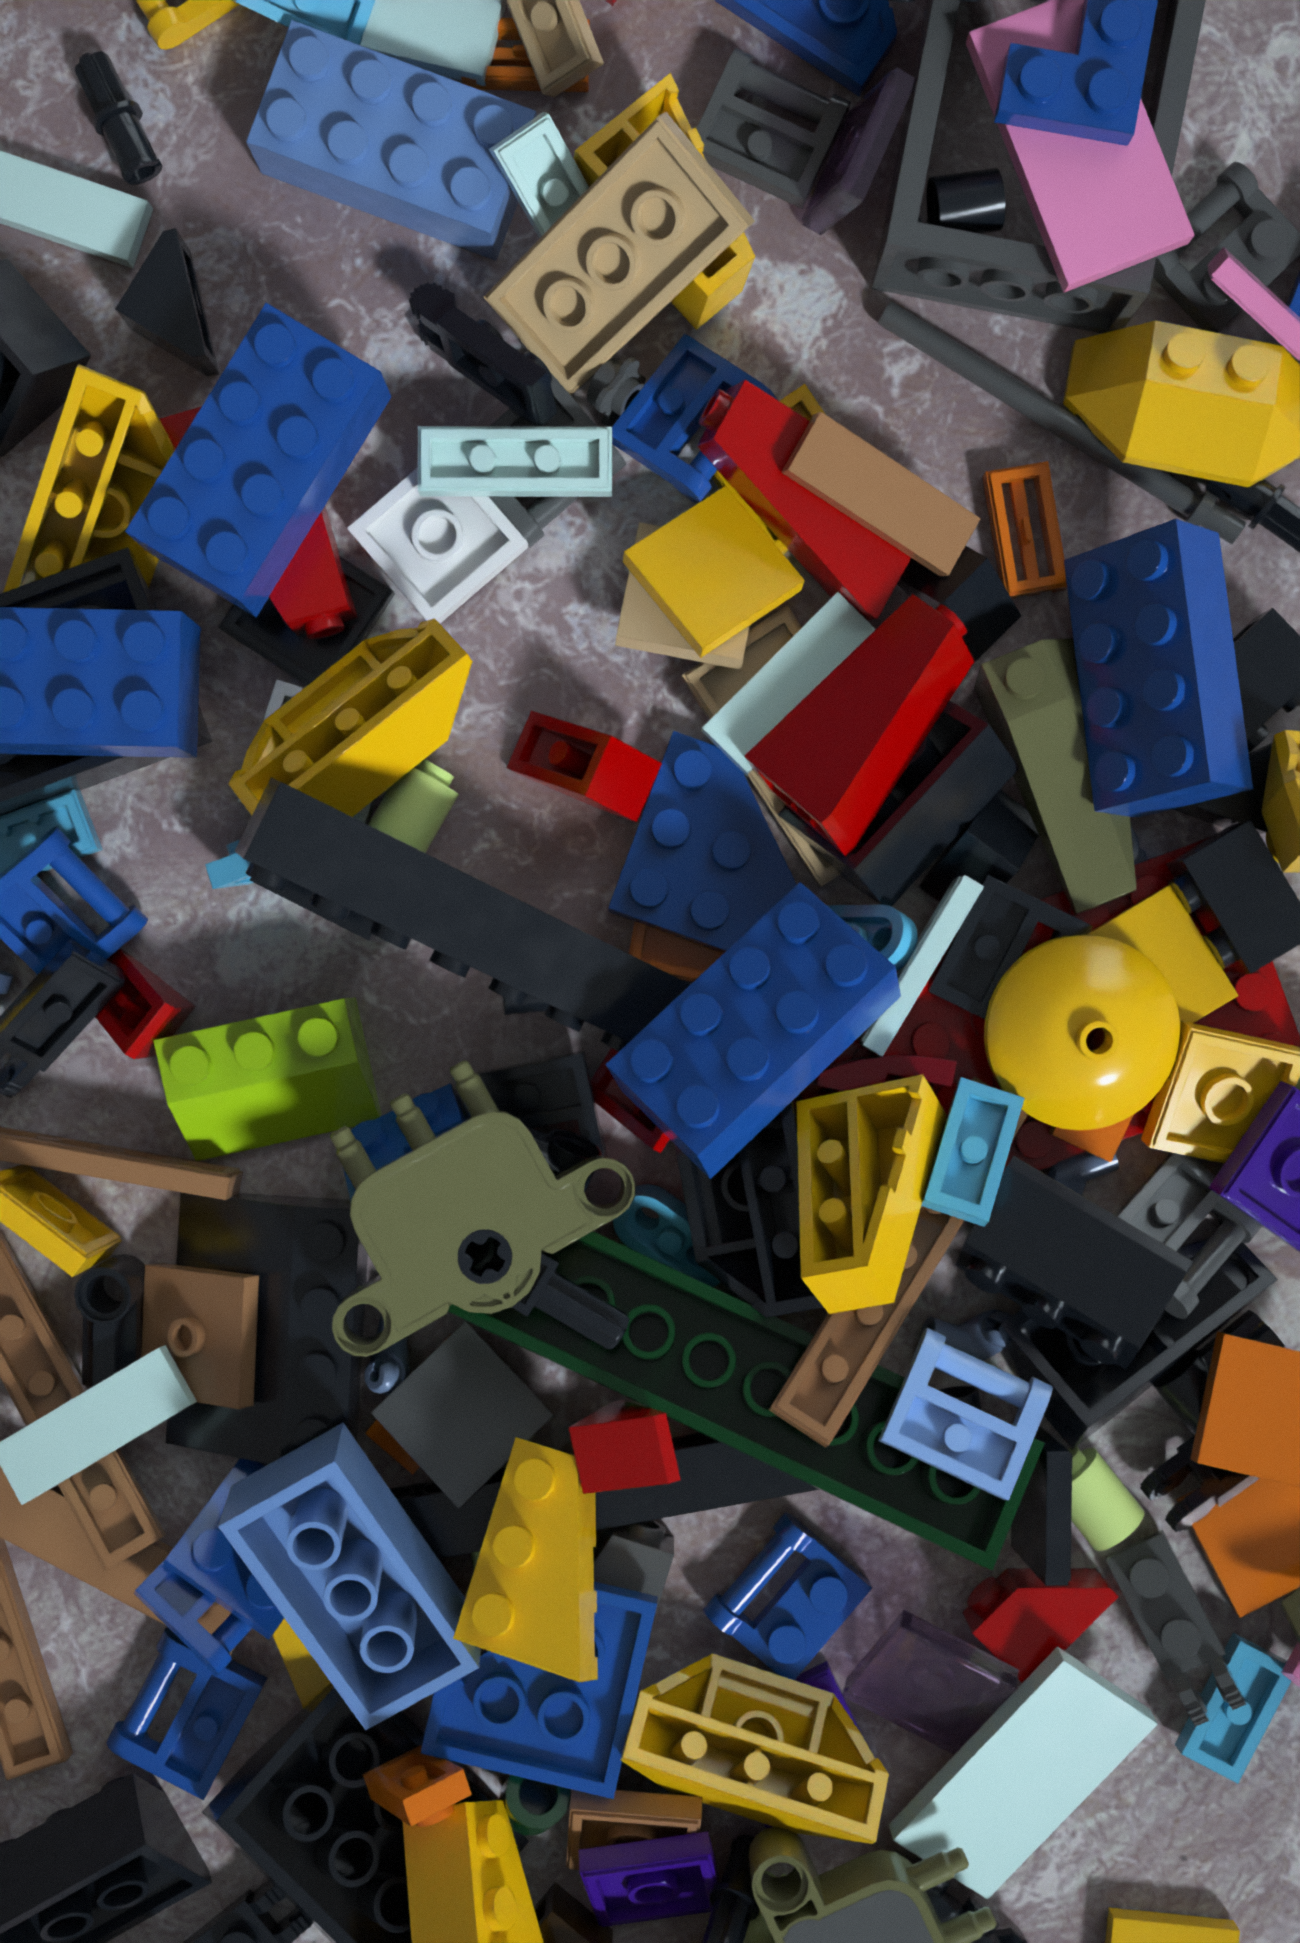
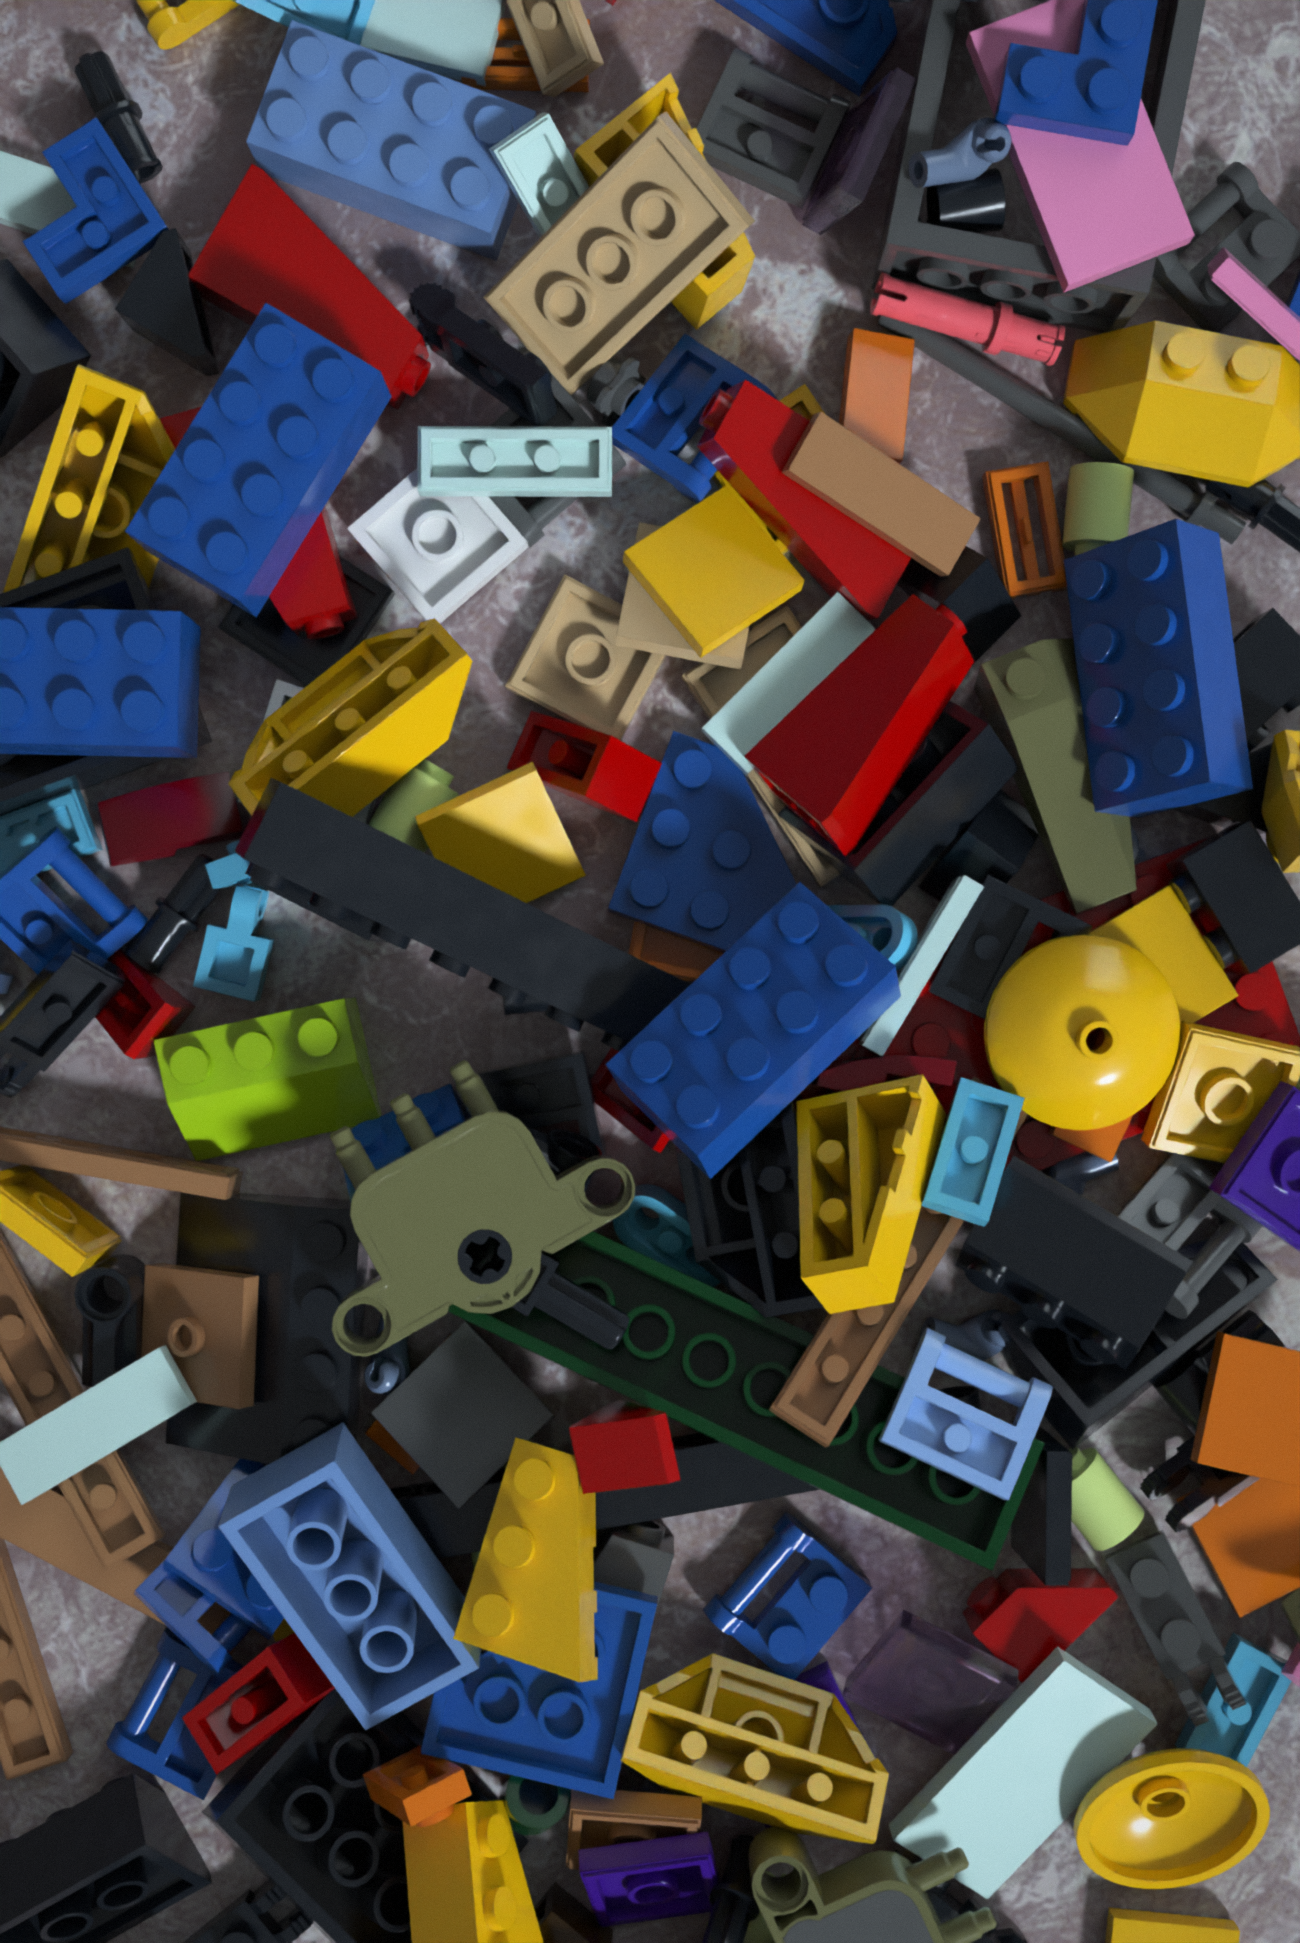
none -> blue plate [22,117,169,305]
none -> dark red slope [97,771,243,867]
none -> black axle [125,854,221,974]
none -> red slope [182,1633,335,1775]
none -> red slope [188,164,431,410]
none -> medium azure plate [193,885,275,1002]
none -> yellow tile [415,762,586,903]
none -> tan tile [505,574,667,740]
none -> orange tile [839,328,915,464]
none -> coral pin [870,272,1065,366]
none -> sand blue arm [909,117,1012,188]
none -> yellowish green brick [1062,462,1134,556]
none -> yellow dish [1073,1748,1270,1889]

